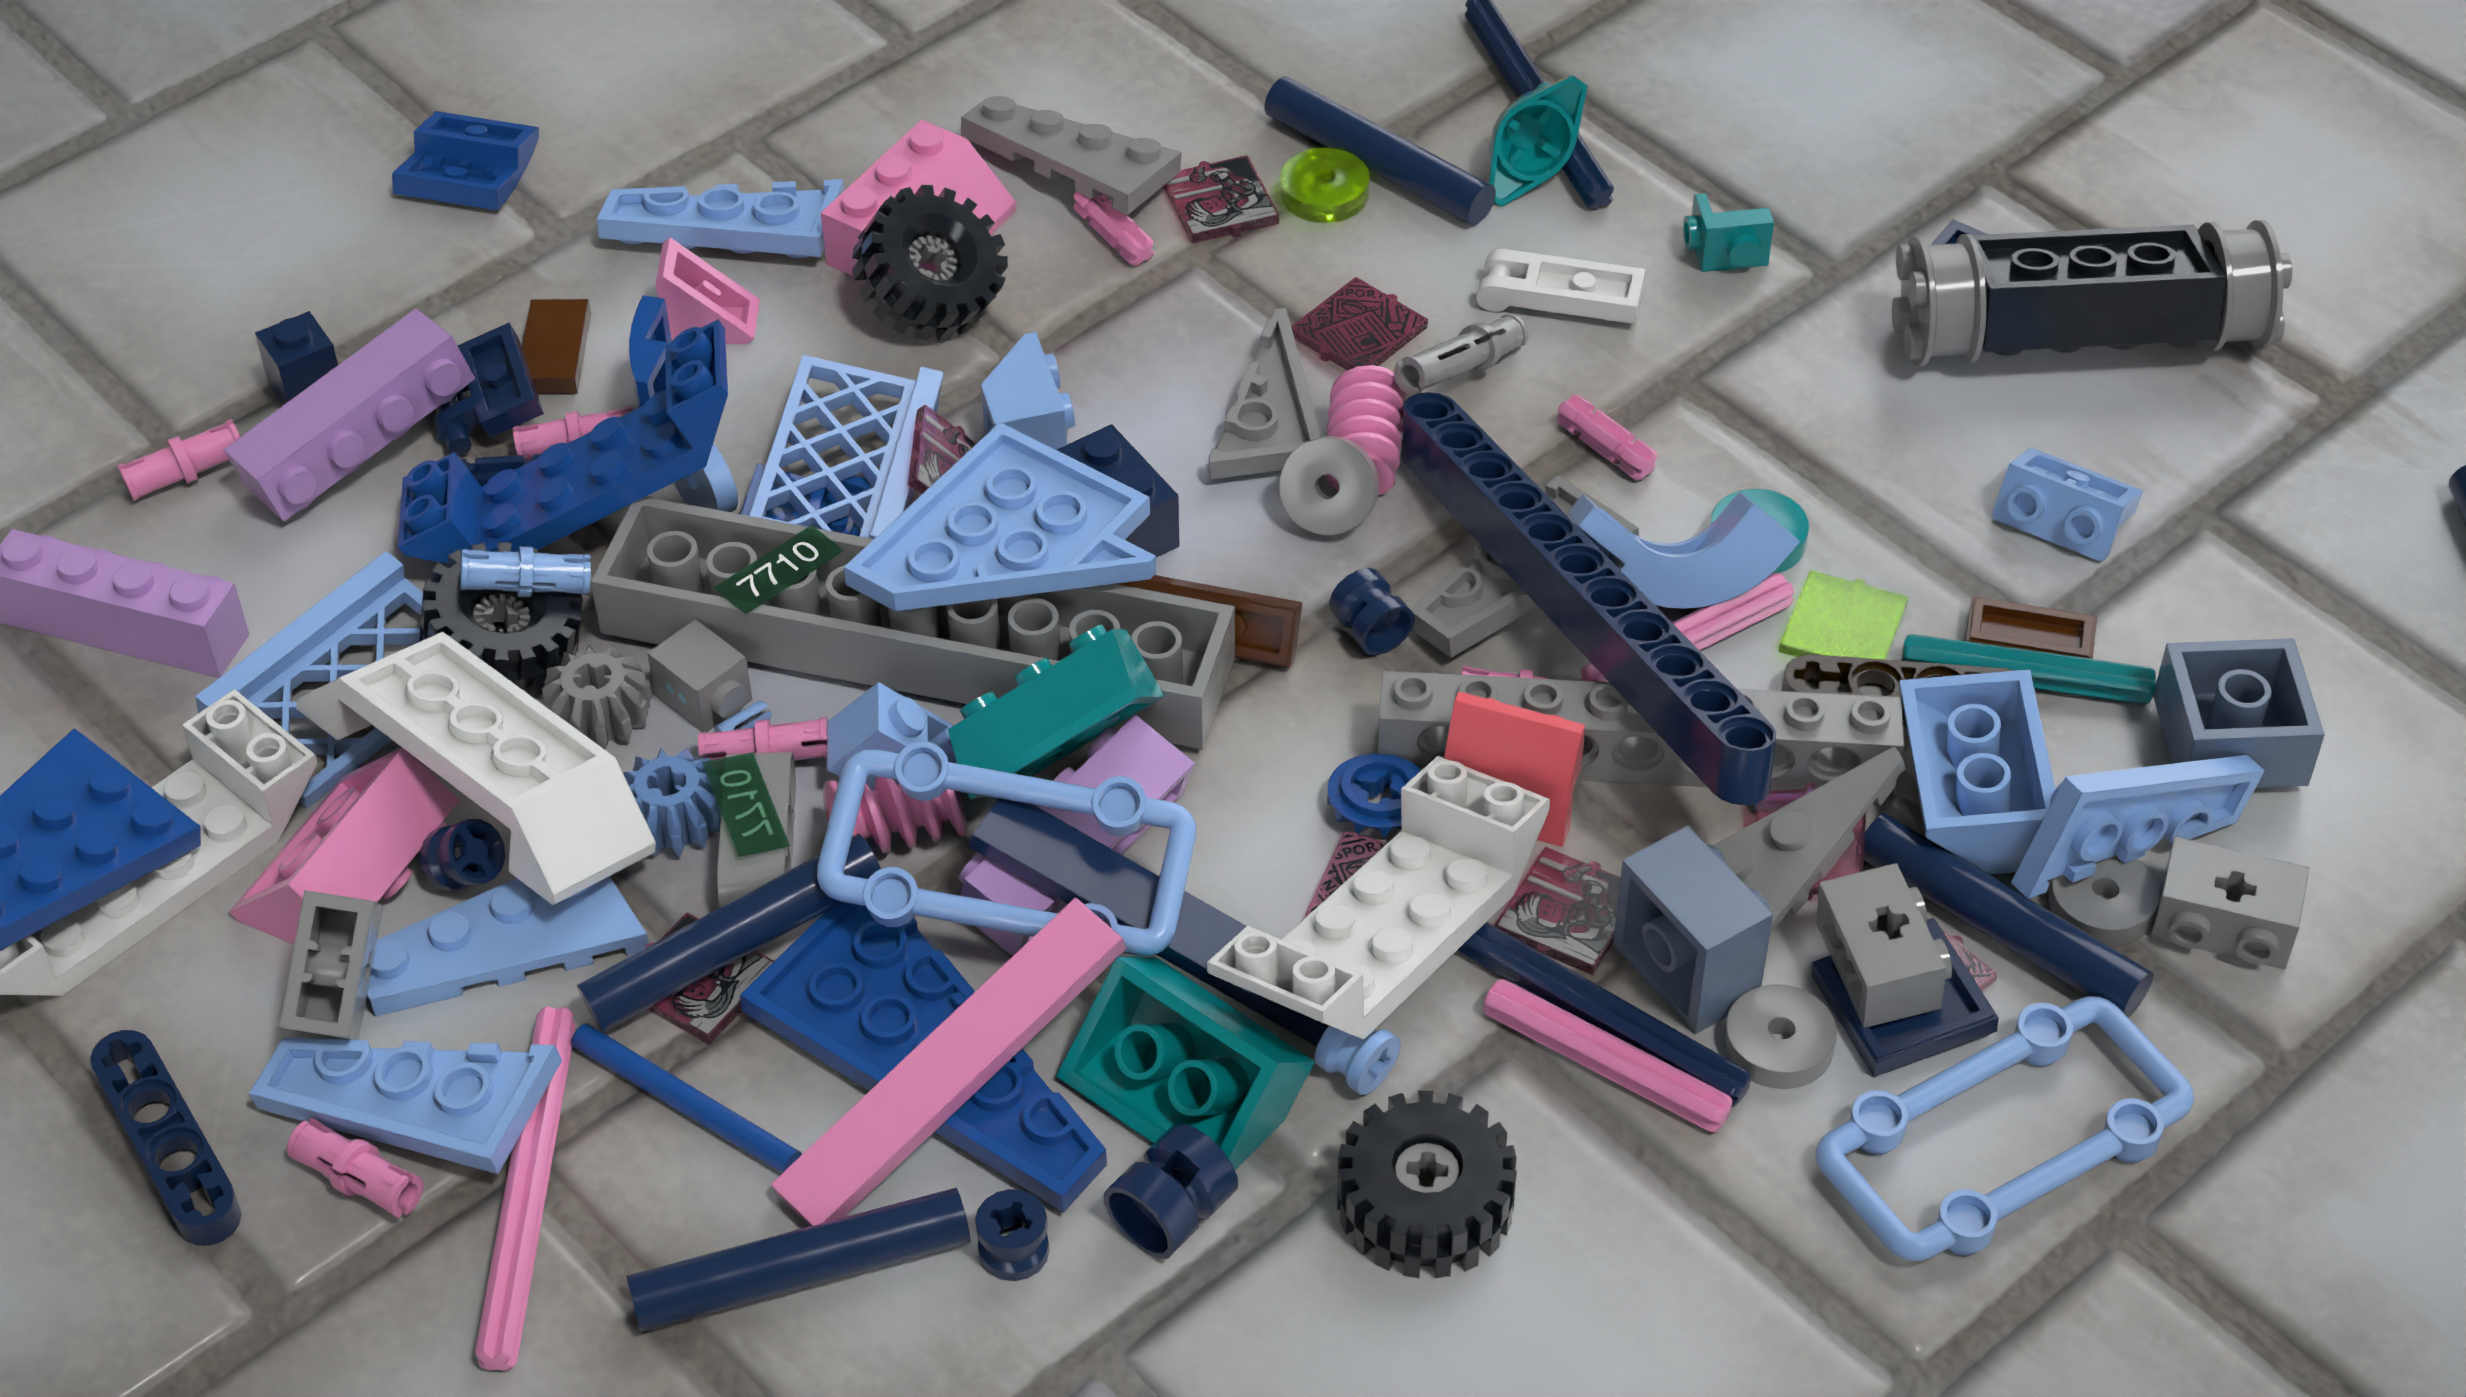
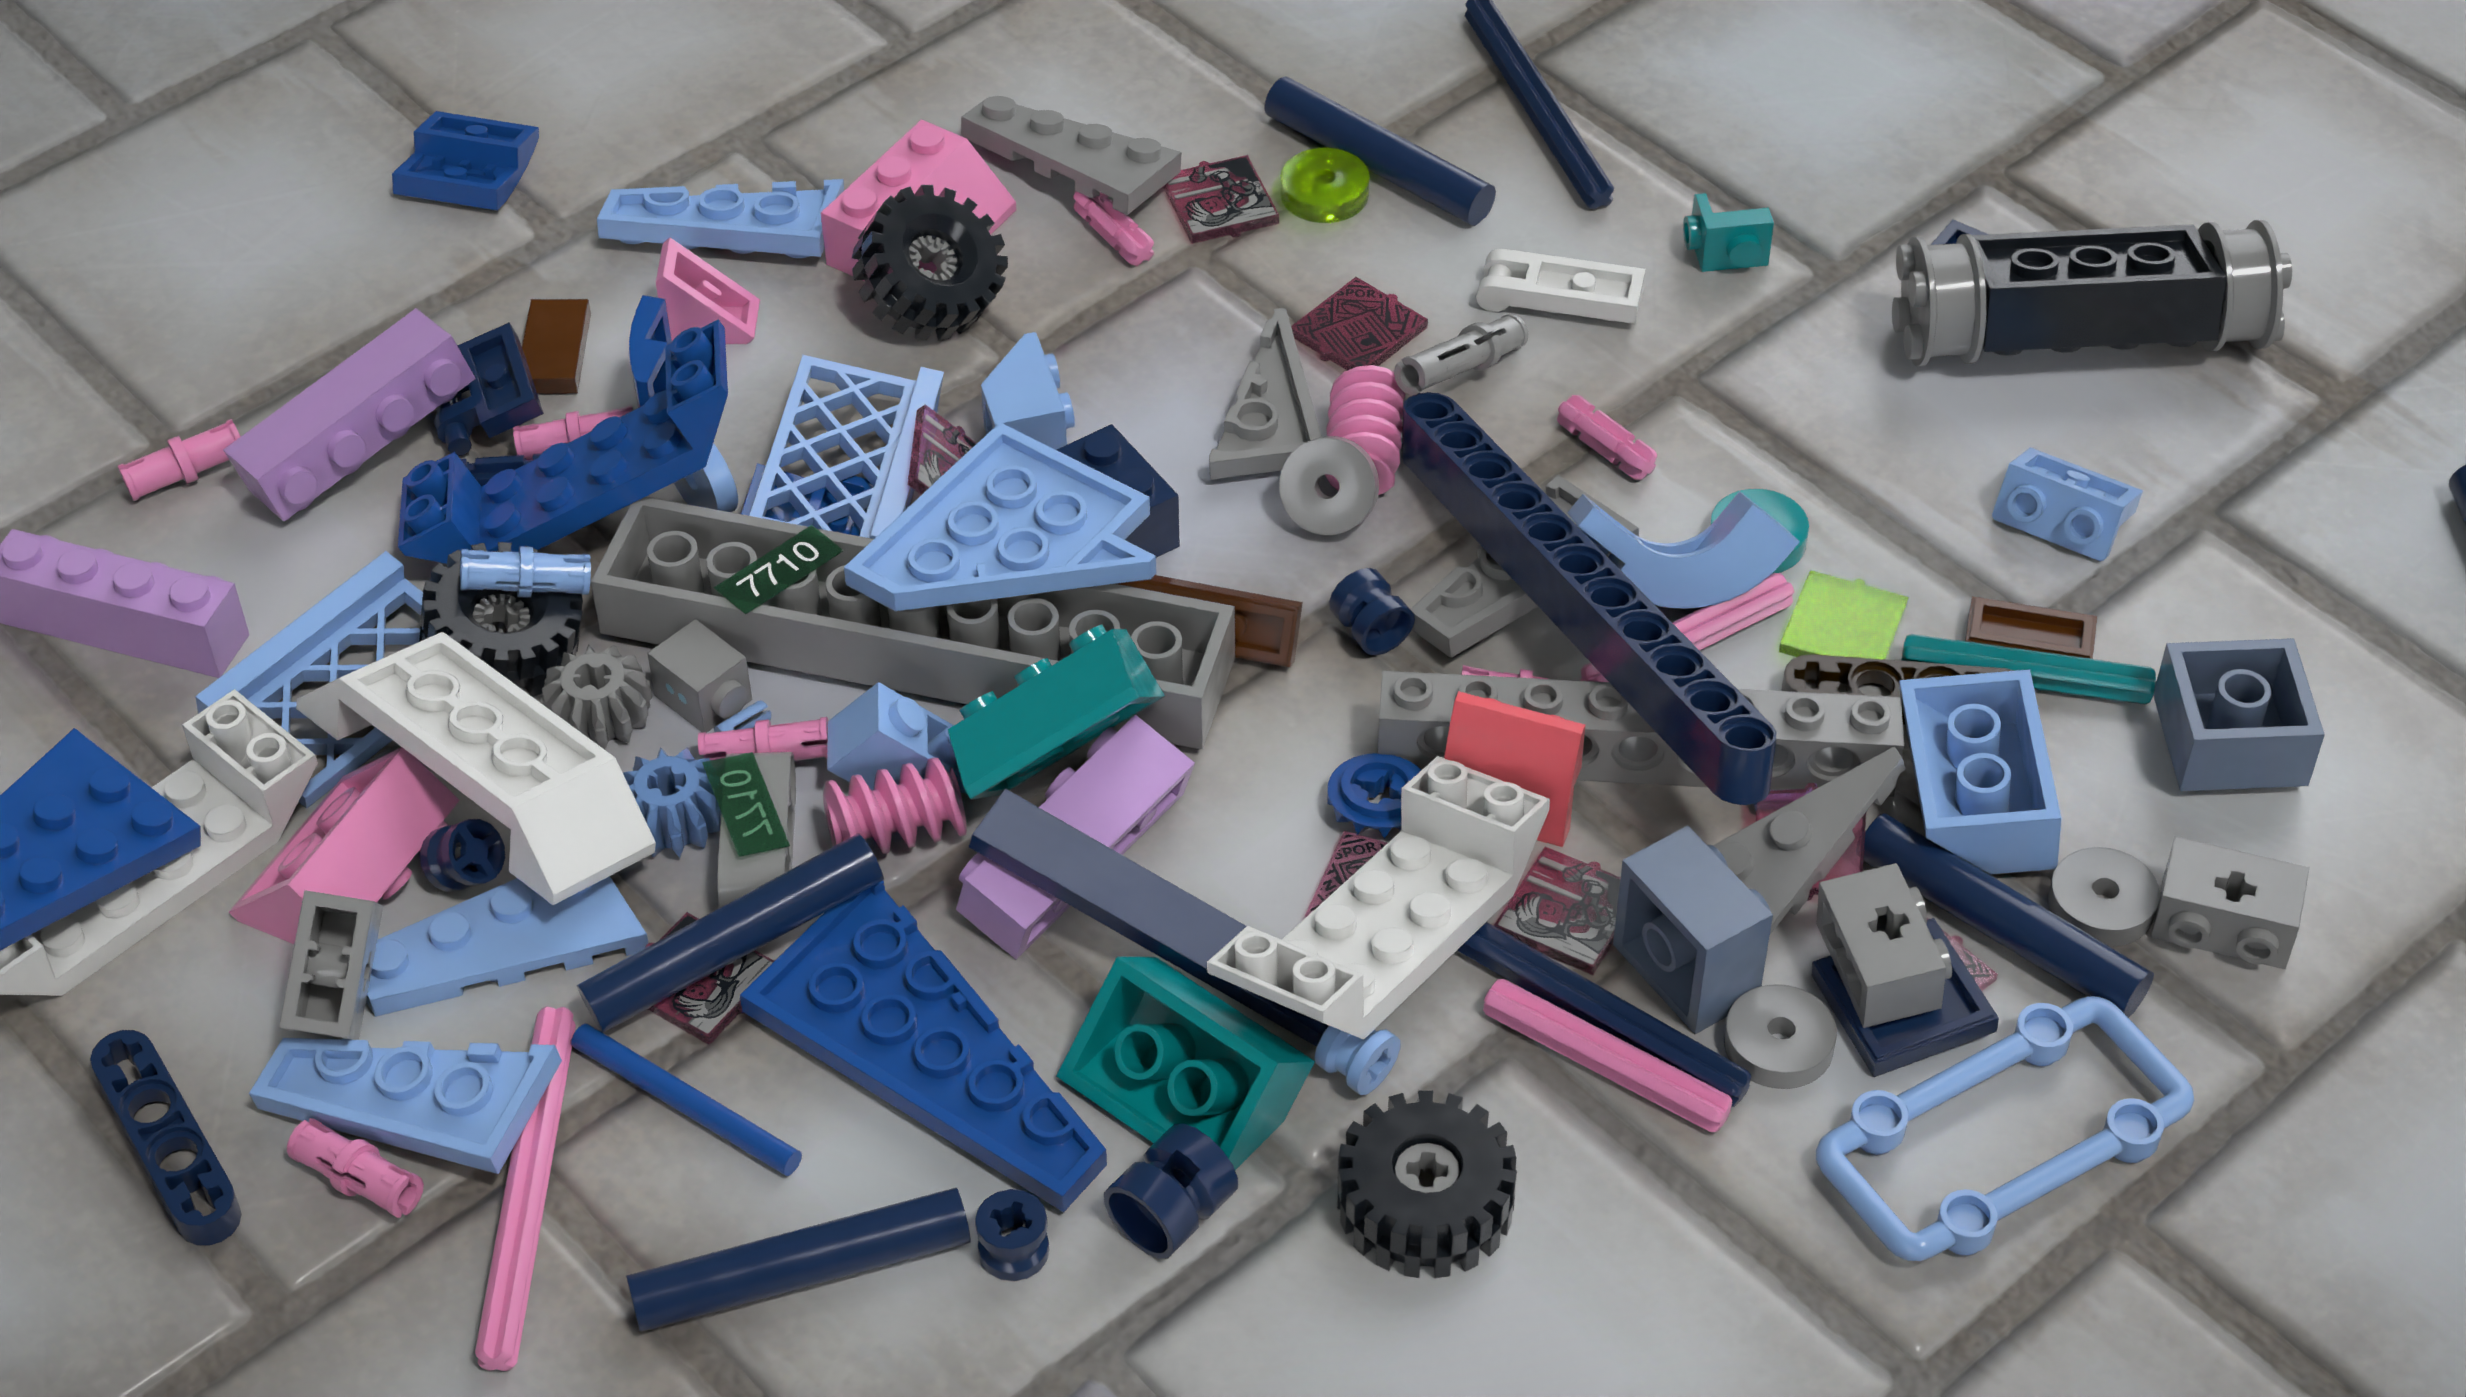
dark blue brick [255,311,338,405] -> none
bright pink tile [771,897,1127,1226] -> none
light blue bar [817,741,1196,956] -> none
teal hat [1487,75,1588,207] -> none
light blue wing [2011,755,2265,899] -> none

